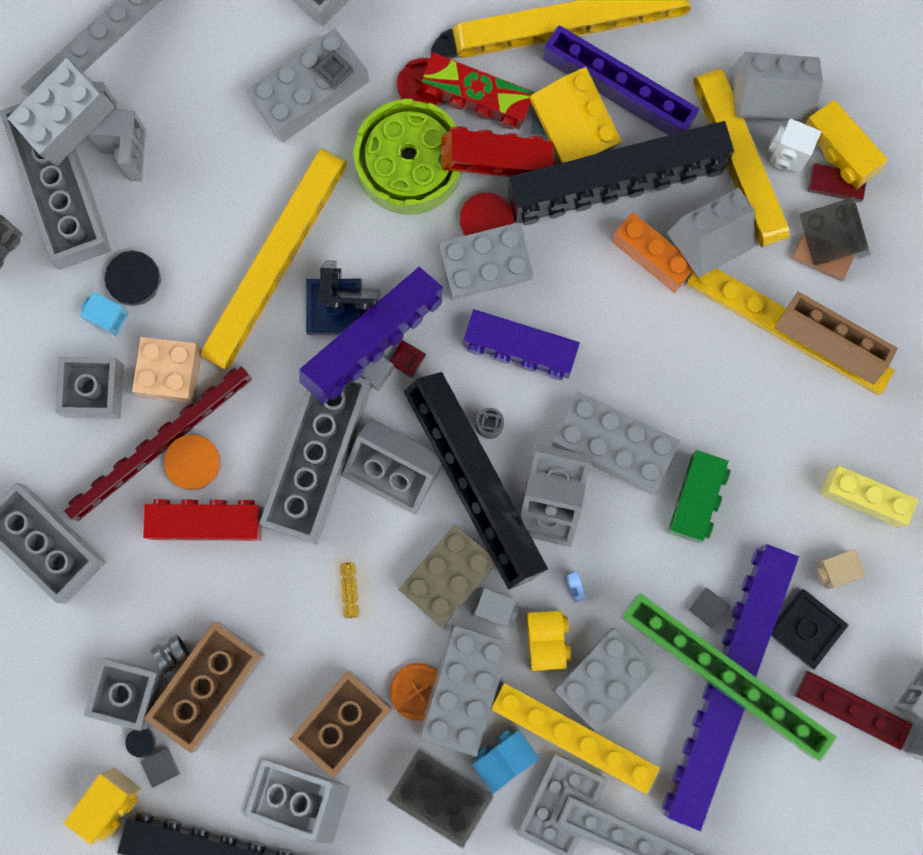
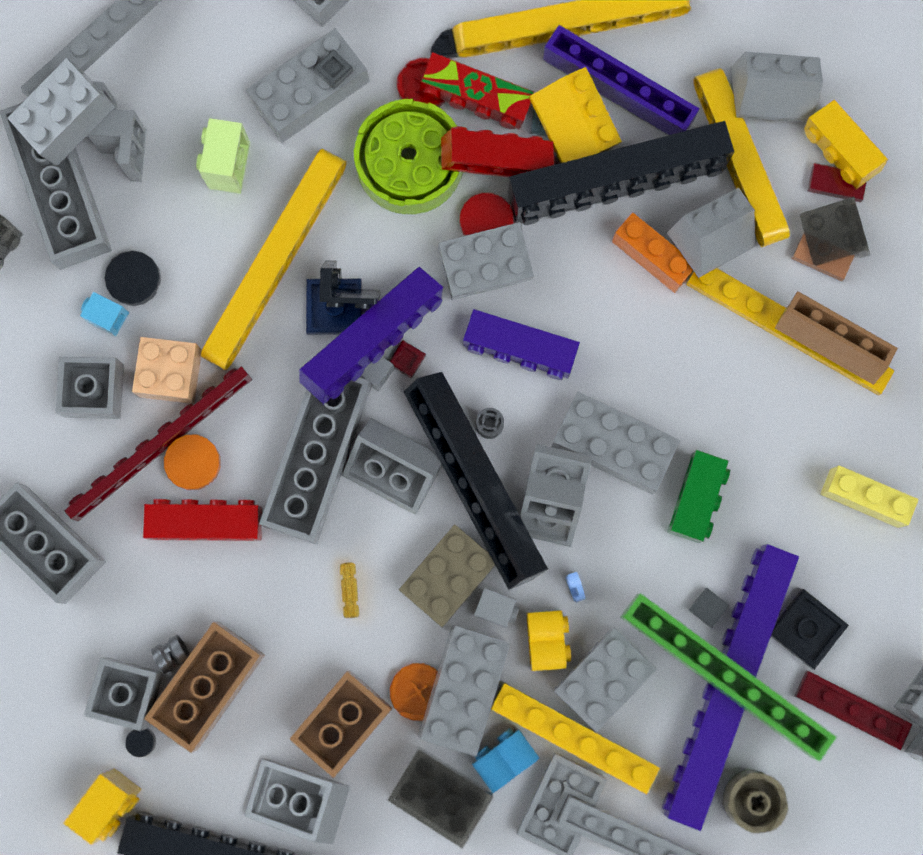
dark grey tile [140,748,180,788] -> none
white brick [768,119,821,174] -> none
tan brick [816,549,866,589] -> none
none -> yellowish green brick [196,118,250,194]
none -> dark tan brick [722,770,788,834]

